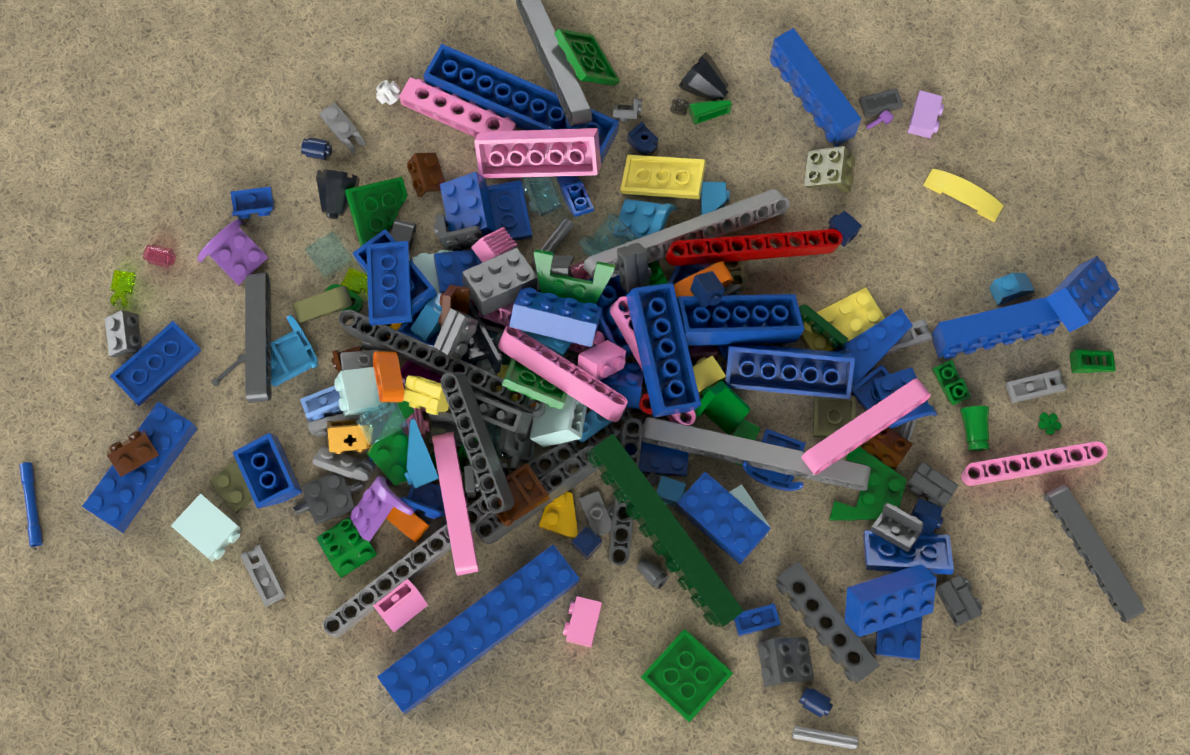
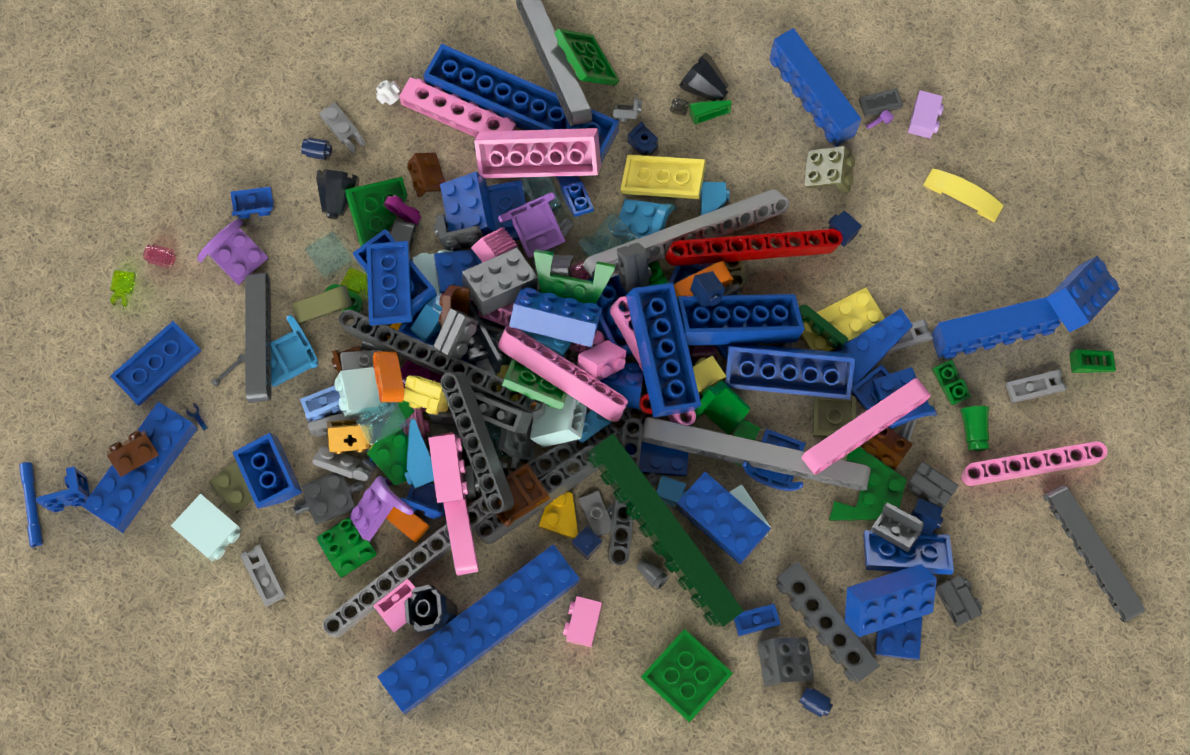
dark grey bracket [105,310,142,357] -> none
light grey axle [792,726,858,749] -> none
dark azure slope [989,273,1035,305] -> none
green plant [1038,412,1062,435] -> none
none -> blue bracket [36,466,90,512]
none -> clear blue hand [186,403,208,431]
none -> magenta plate [384,195,421,226]
none -> black cone [404,585,458,632]
none -> bright pink wedge [429,434,469,503]
none -> medium lavender piece [498,192,566,258]

